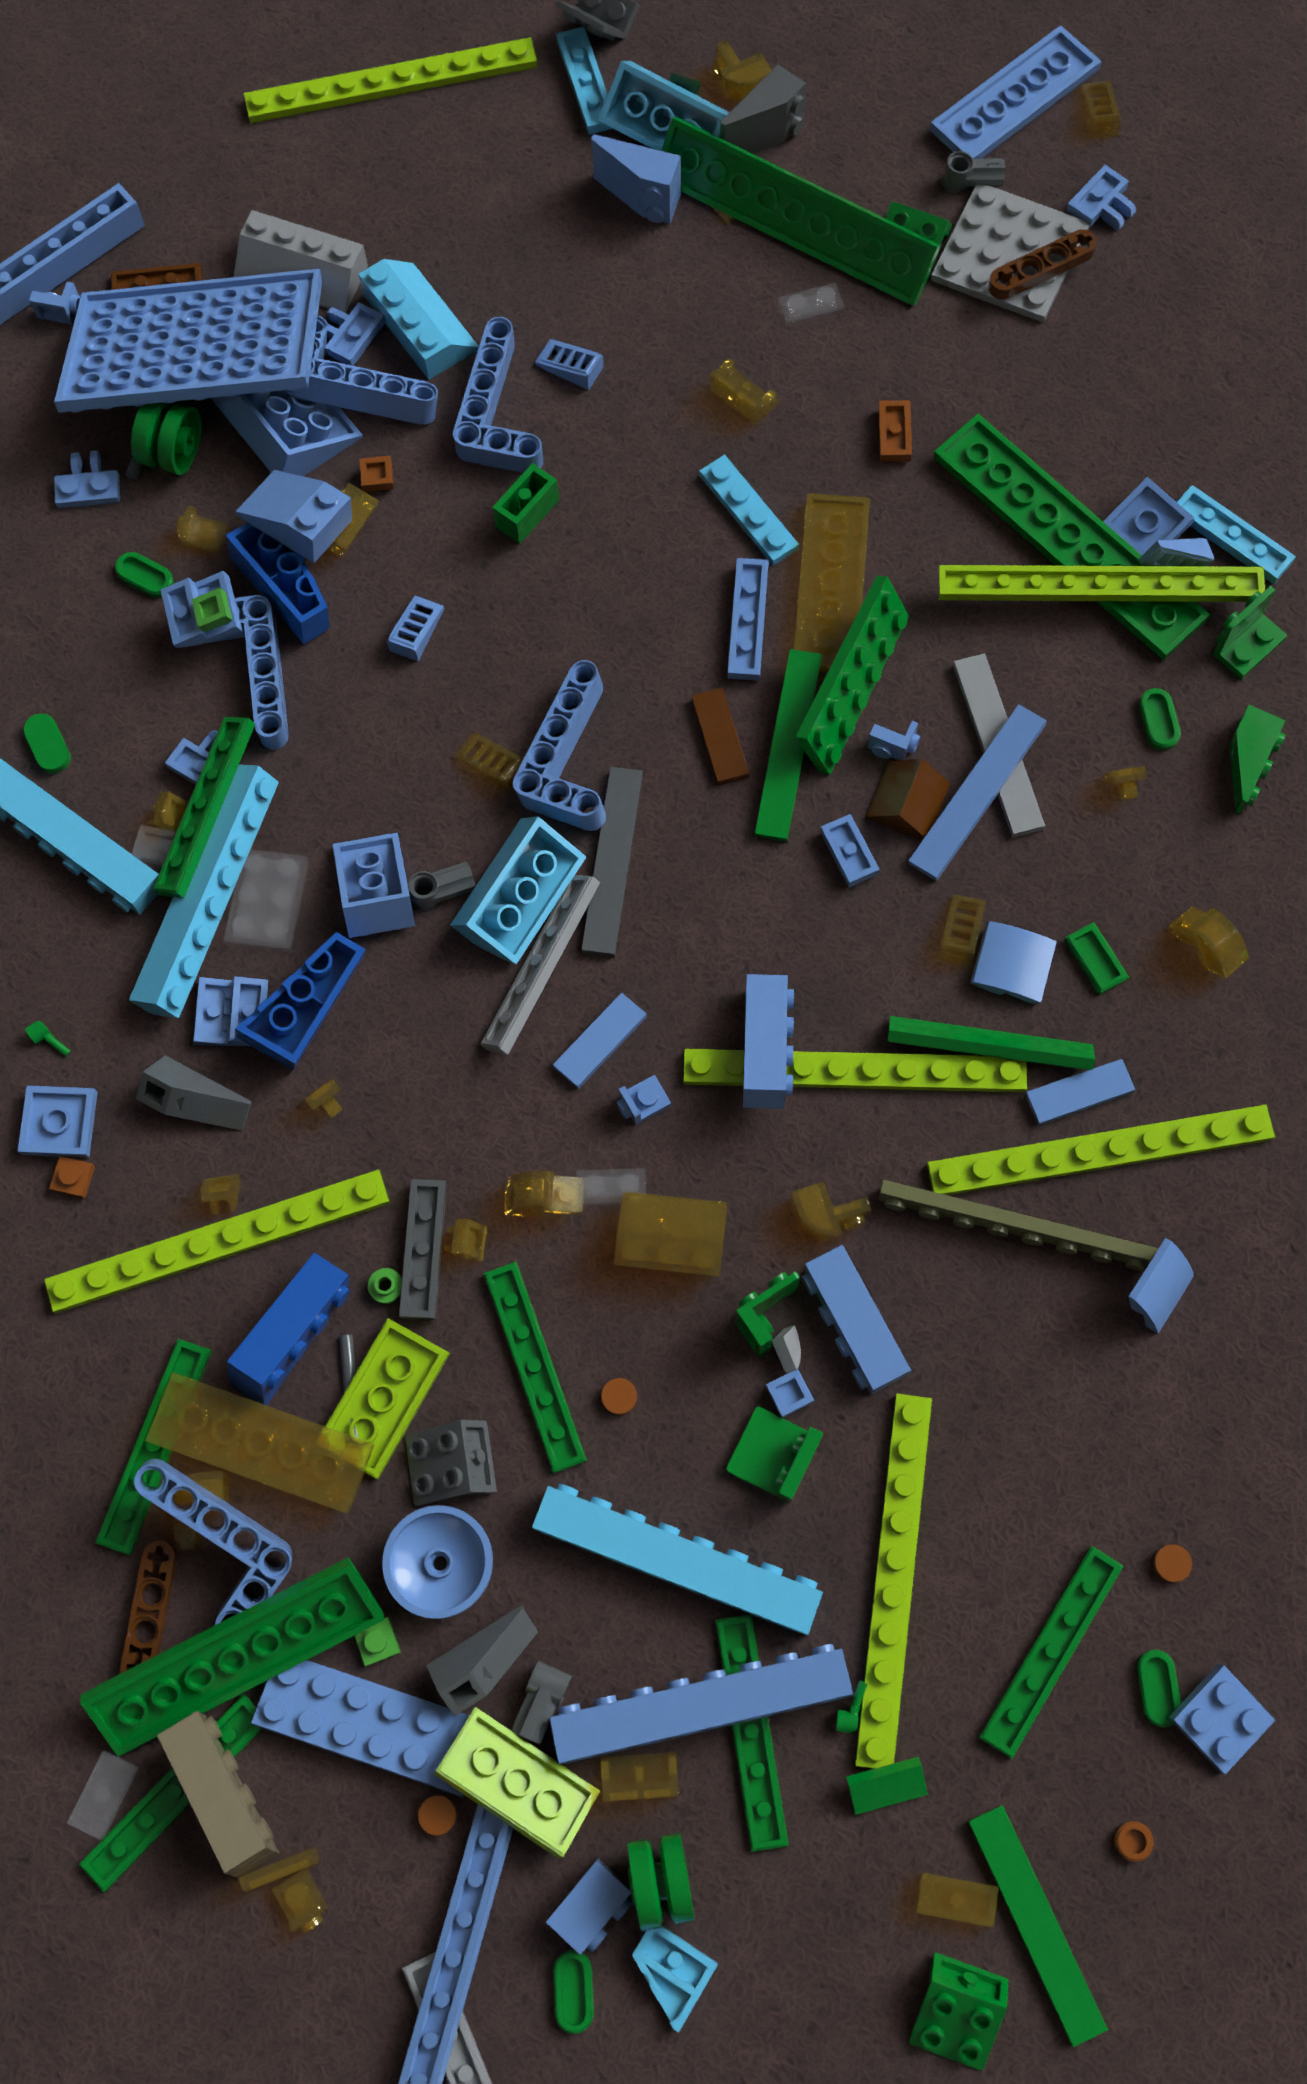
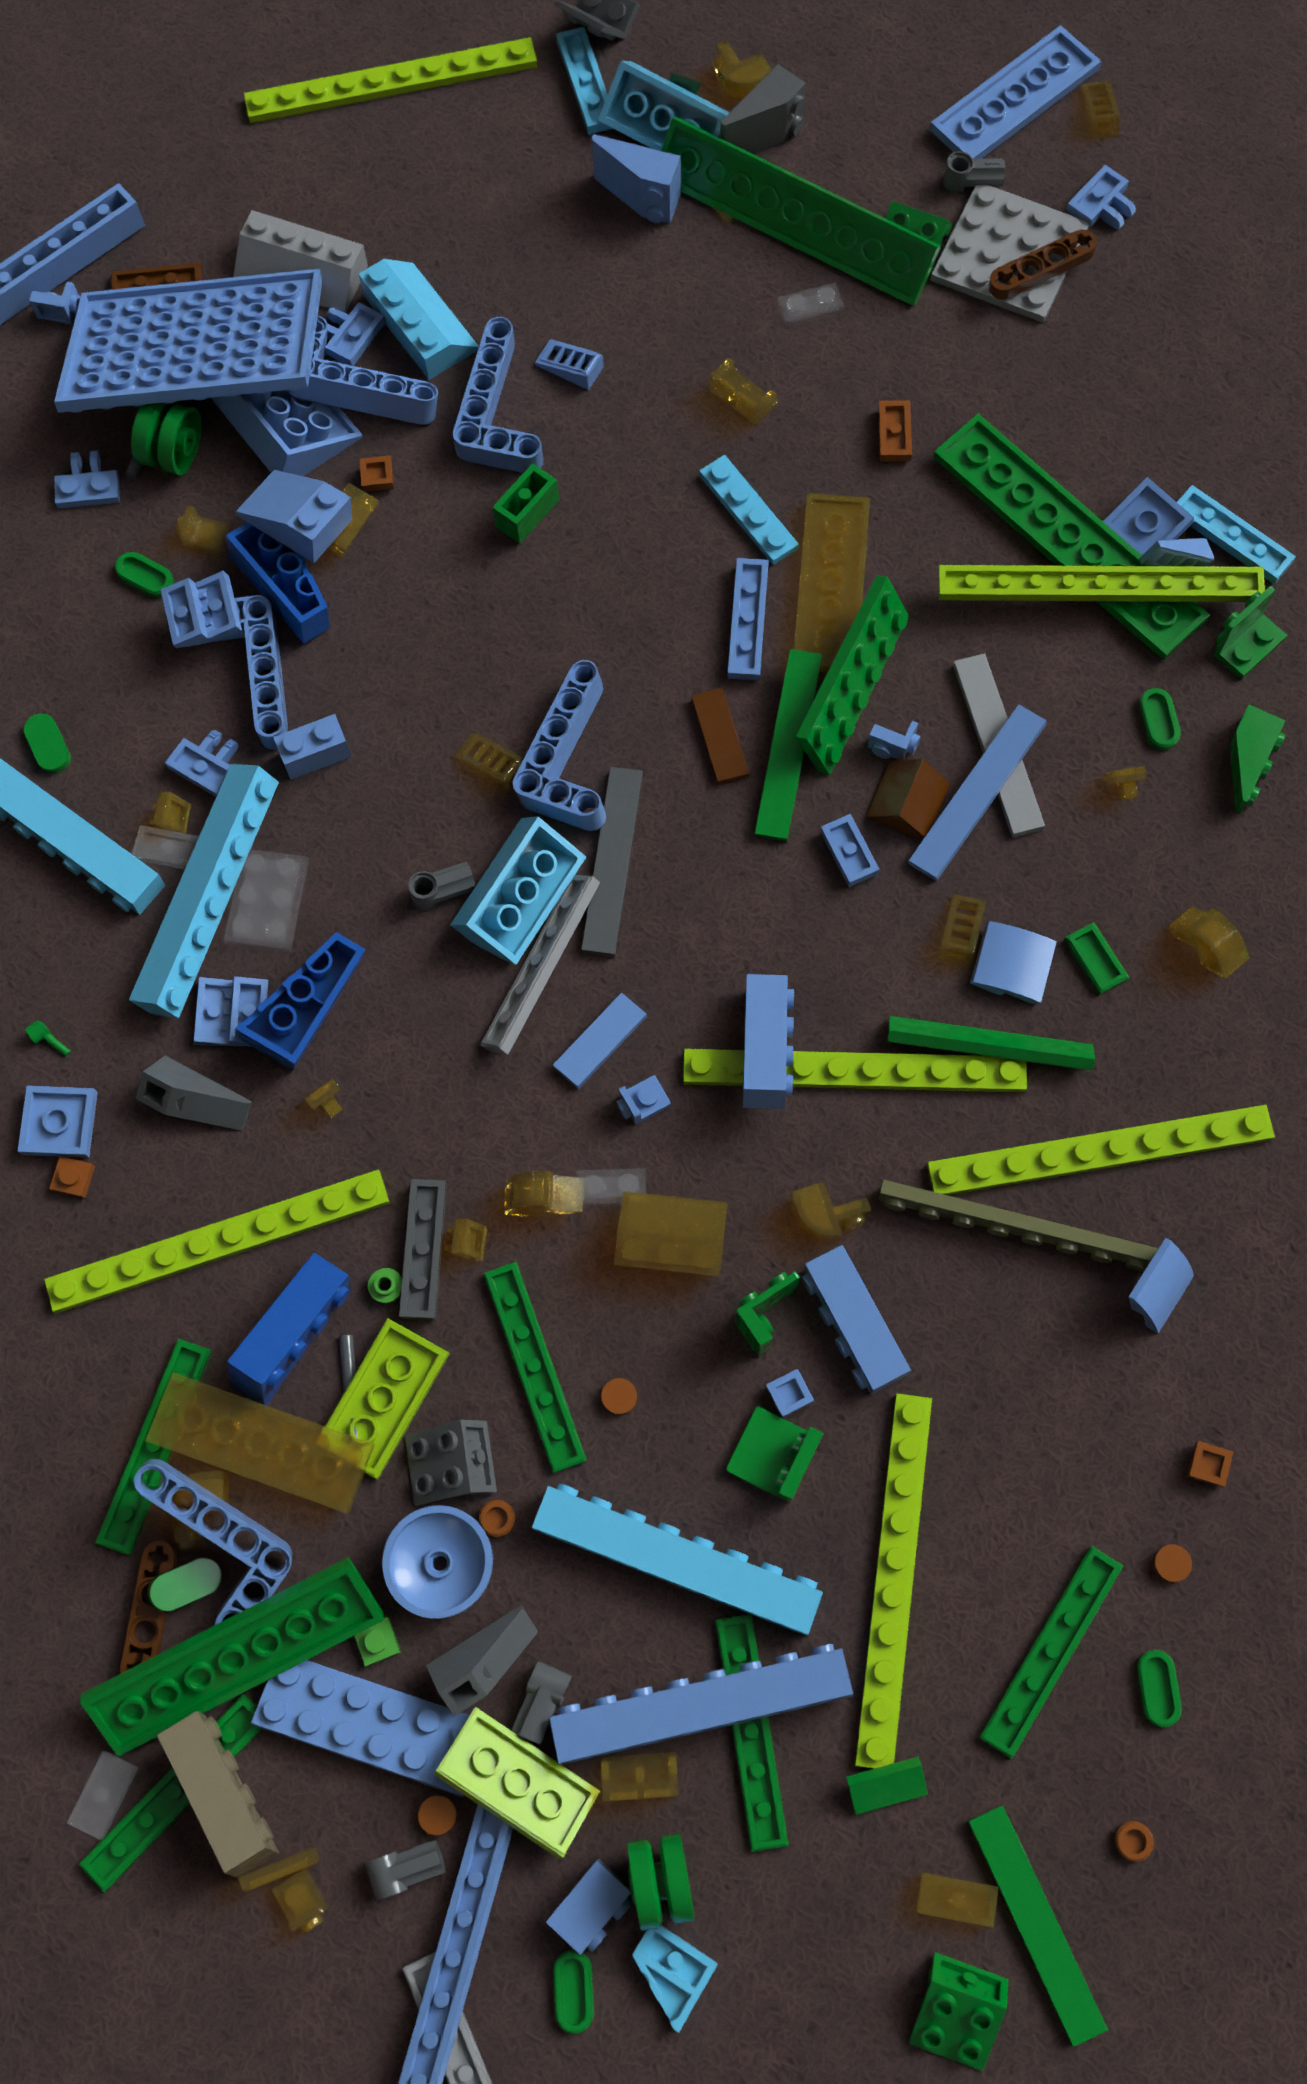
green tile [153,717,255,898] -> none
bright green plate [191,588,233,632] -> none
clear yellow tile [200,1174,241,1215] -> none
medium blue slope [333,832,415,938] -> none
medium blue slope [387,596,444,662] -> none
light grey tile [772,1325,801,1373] -> none
green hand [836,1681,868,1733] -> none
medium blue tile [1025,1059,1135,1126] -> none
medium blue plate [1169,1663,1275,1775] -> none
none -> green tile [148,1558,221,1611]
none -> medium blue brick [273,714,352,780]
none -> dark grey piece [365,1840,446,1901]
none -> dark orange tile [479,1500,516,1538]
none -> dark orange plate [1187,1441,1233,1488]

